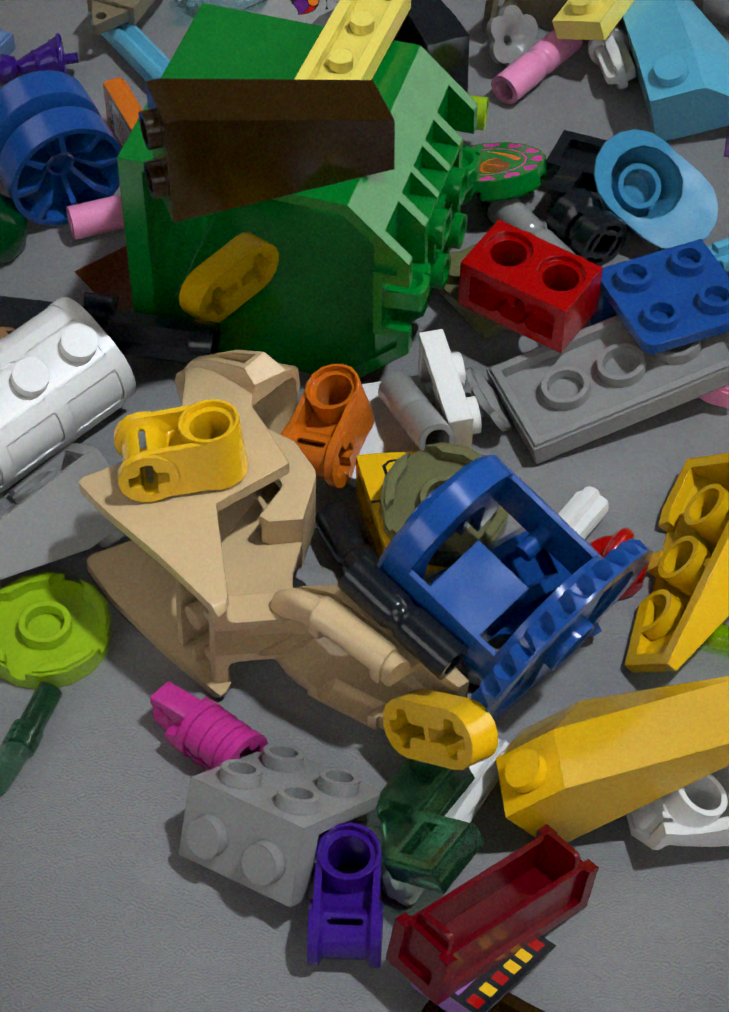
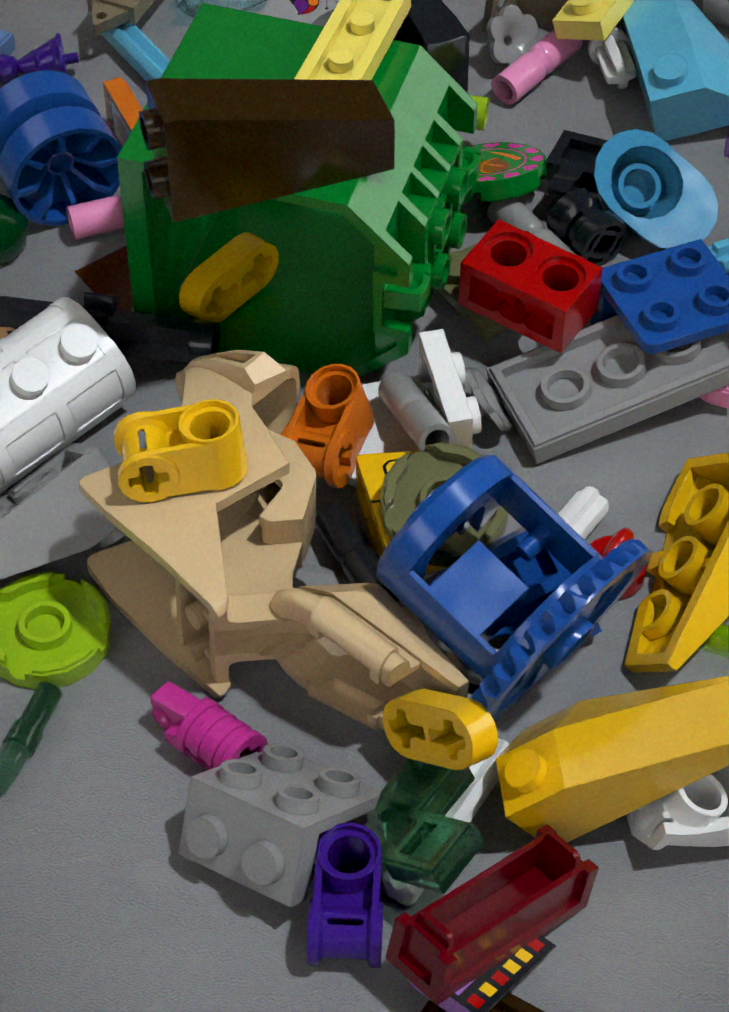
black piece [338,556,468,680] -> none

